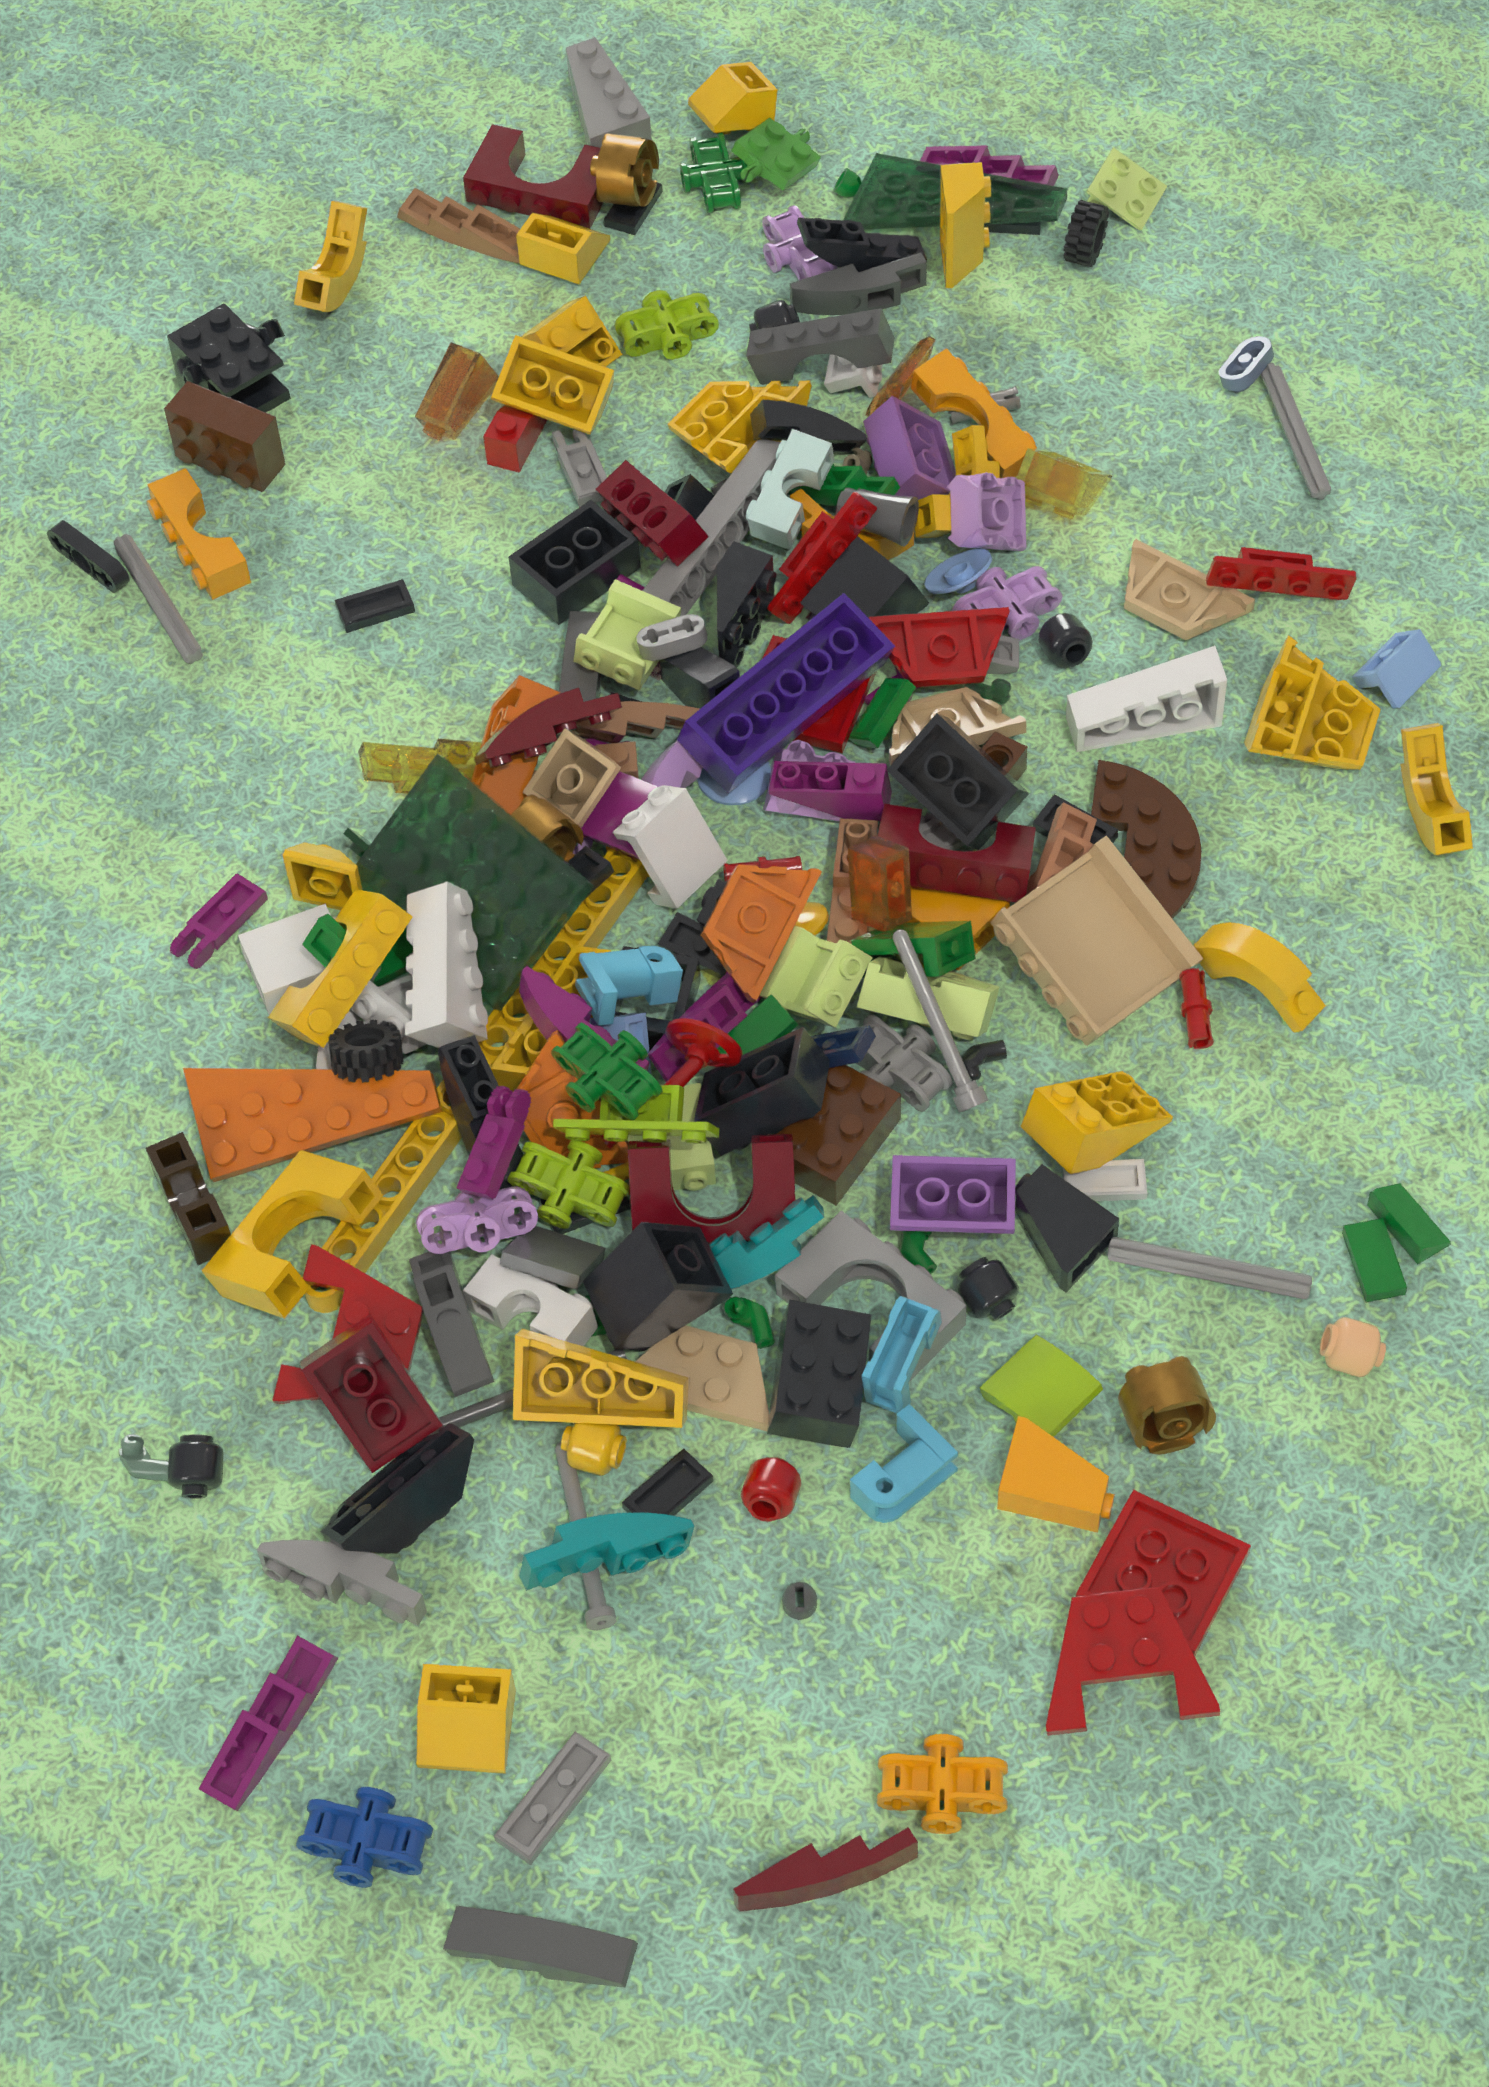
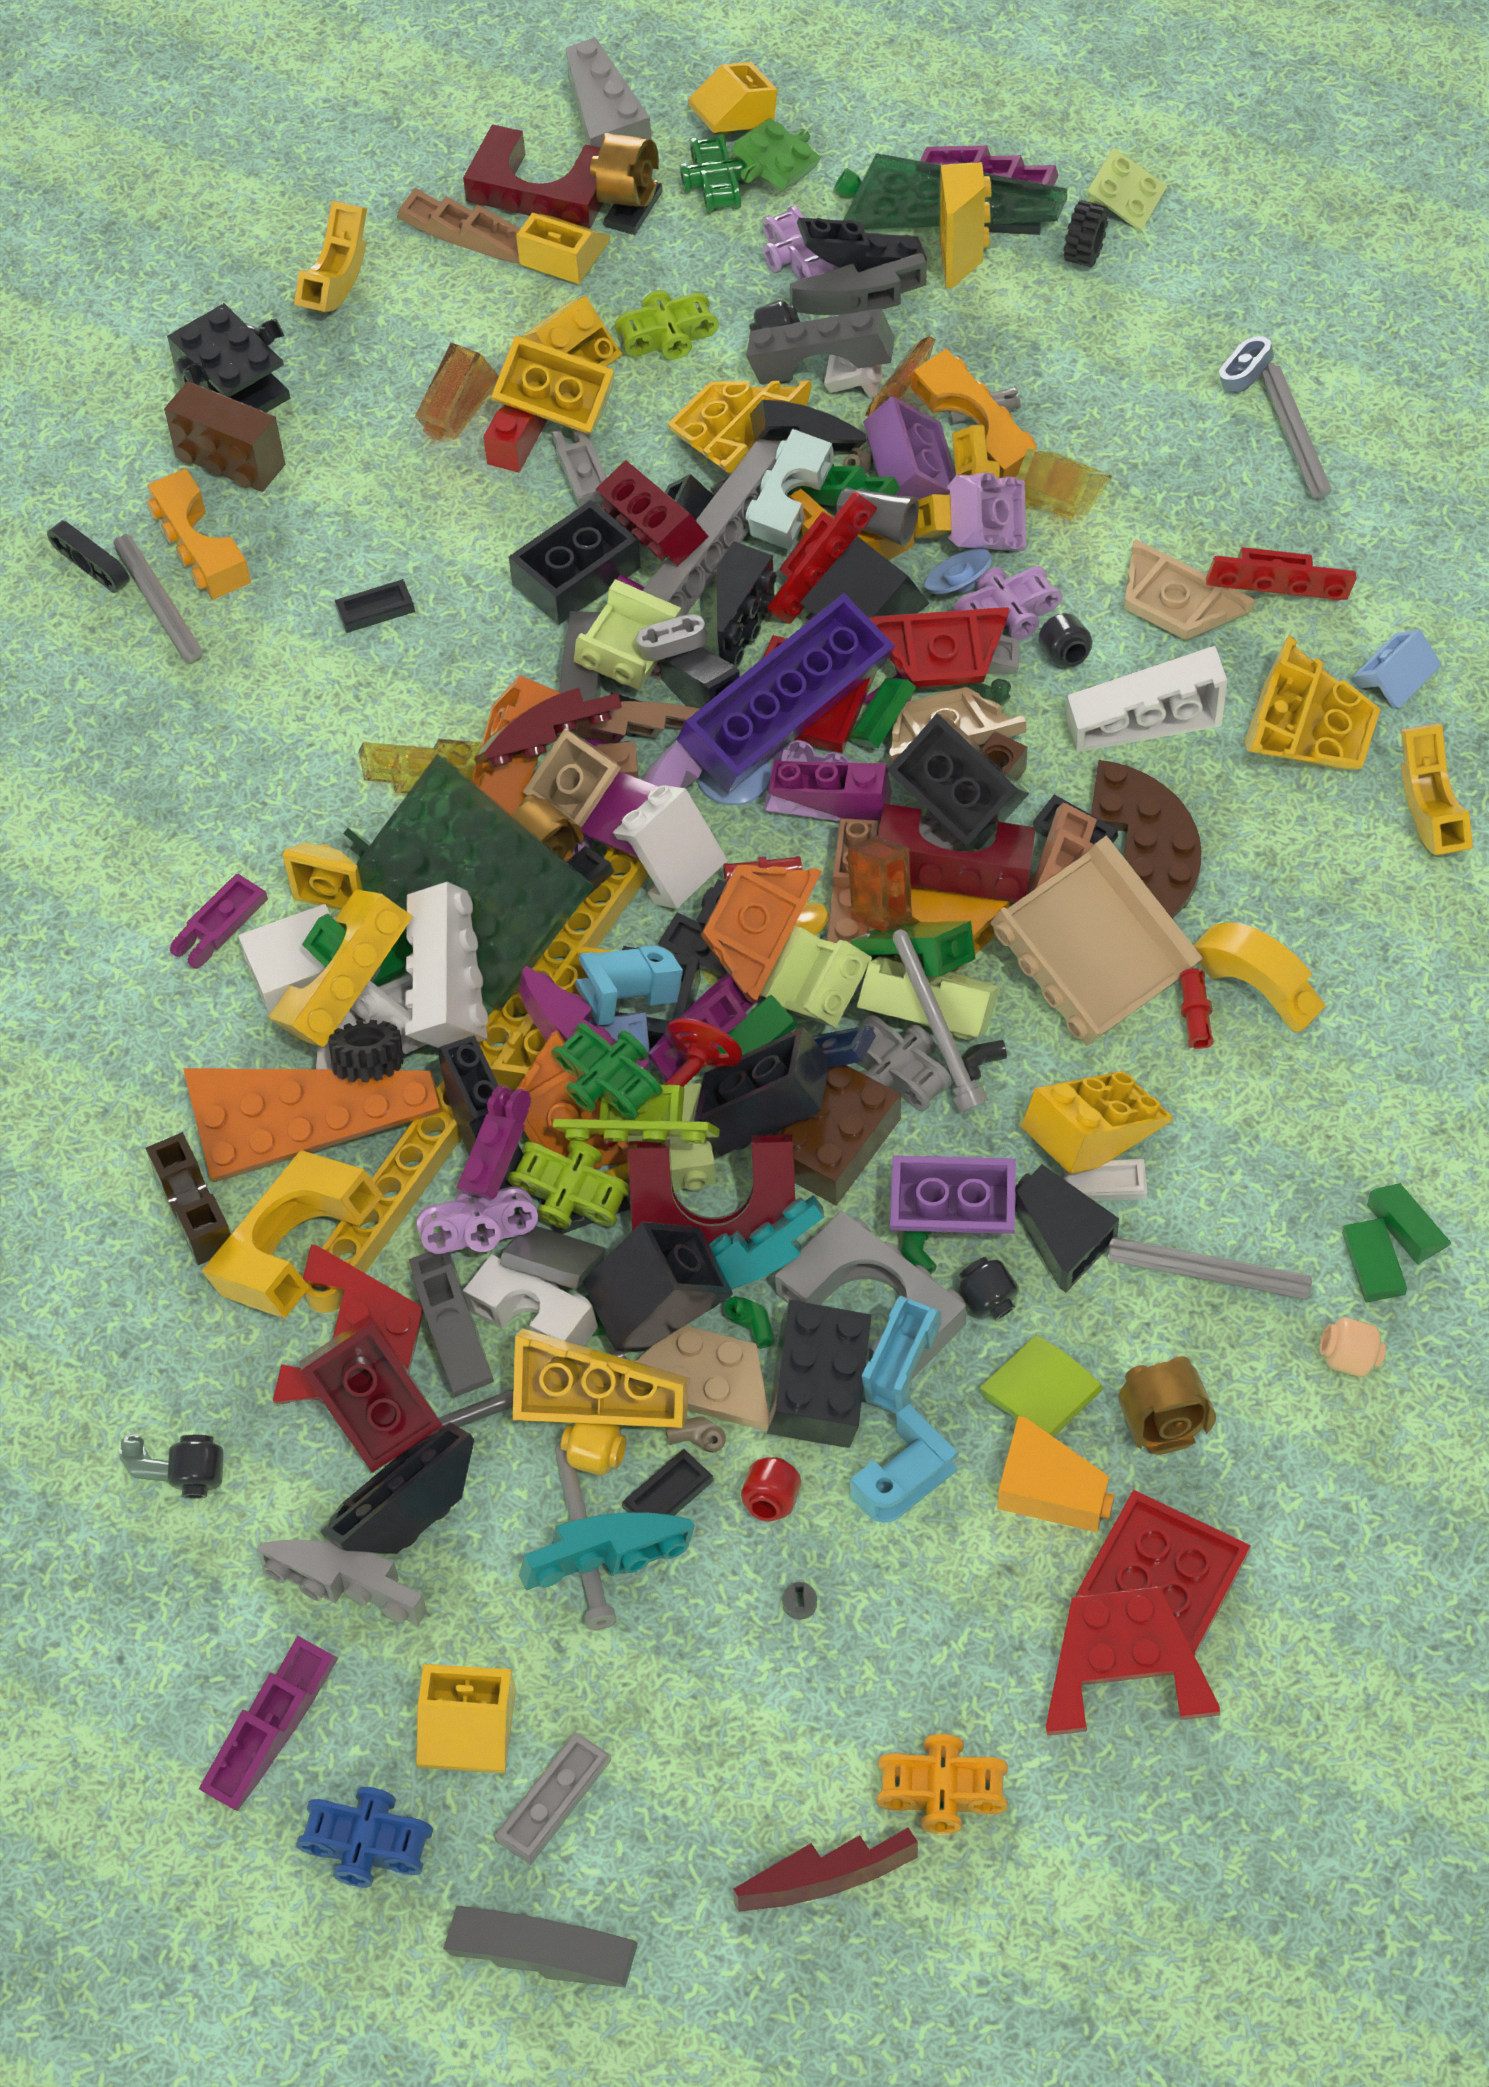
none -> dark tan arm [665,1416,726,1452]

